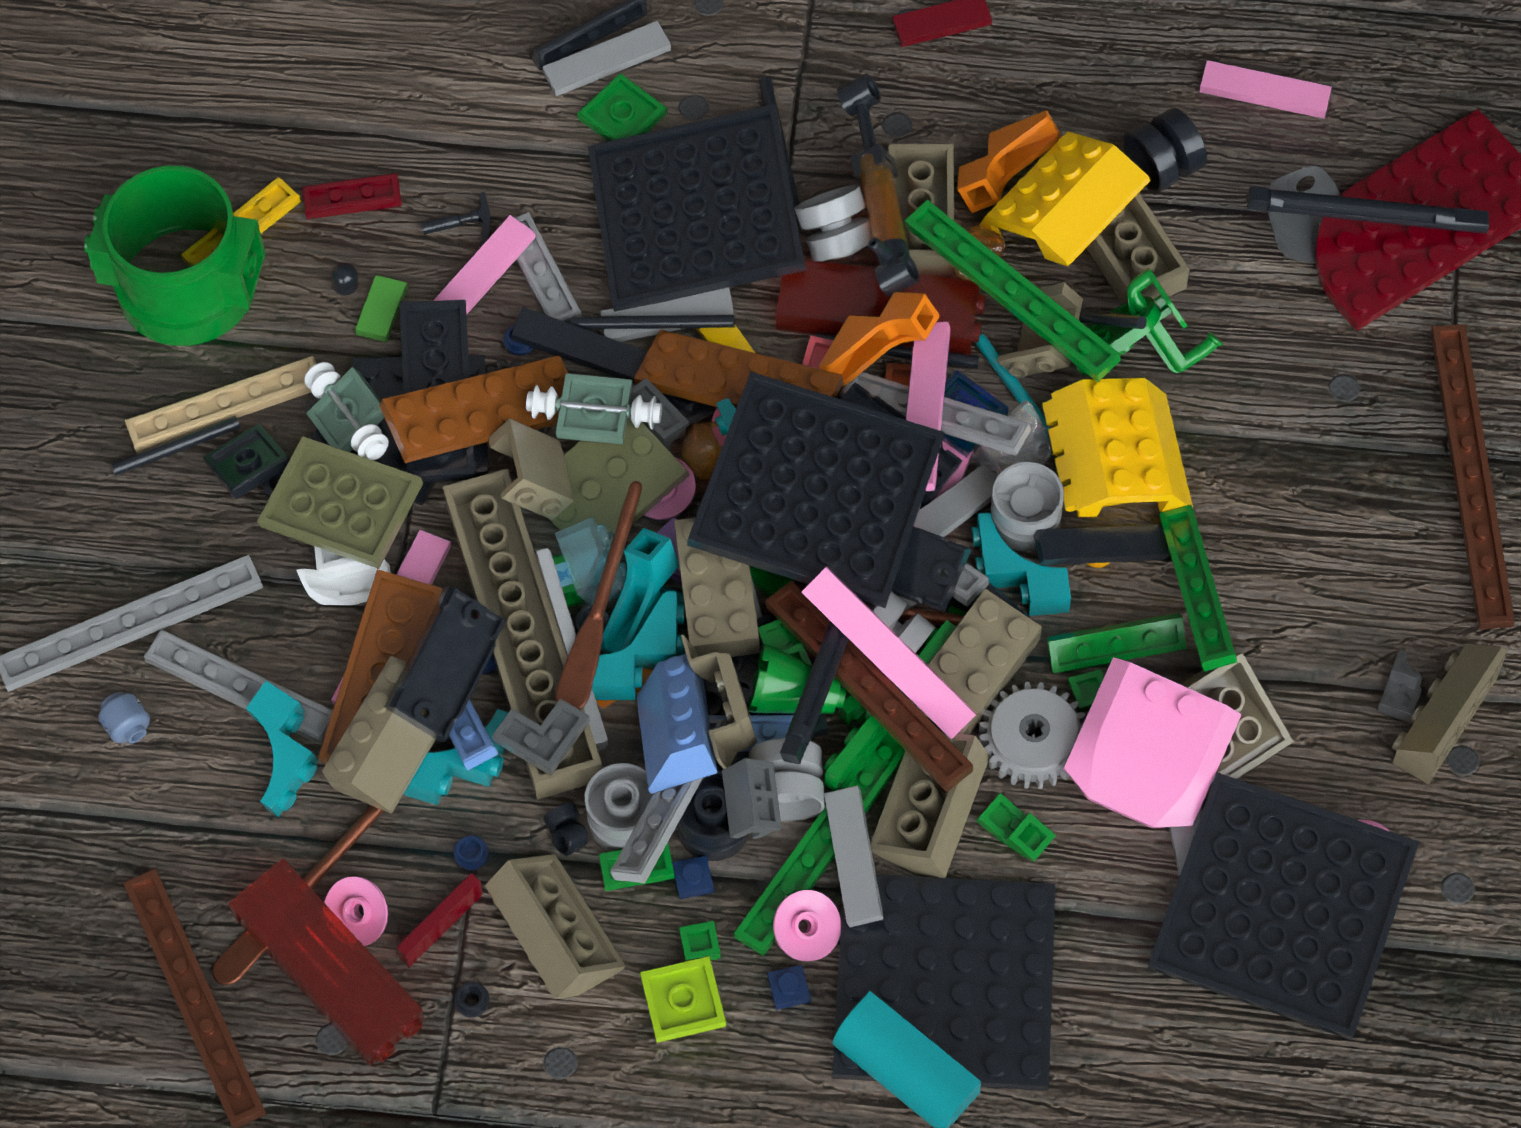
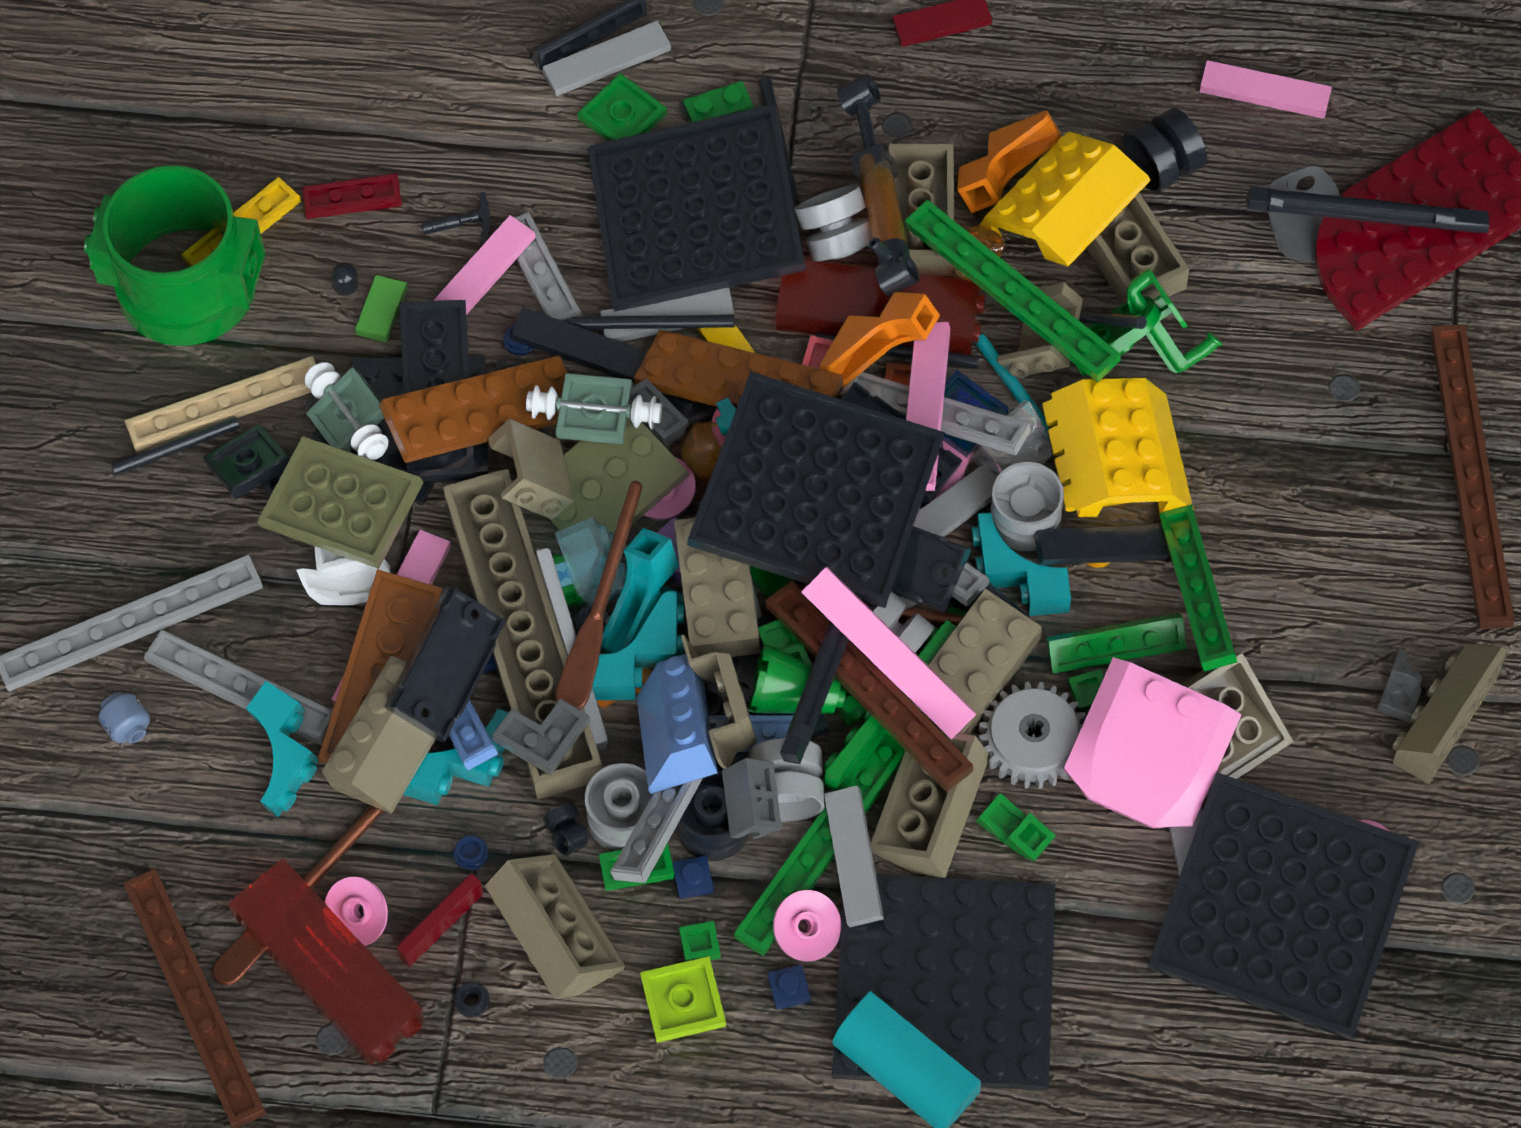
none -> green plate [683,81,754,123]

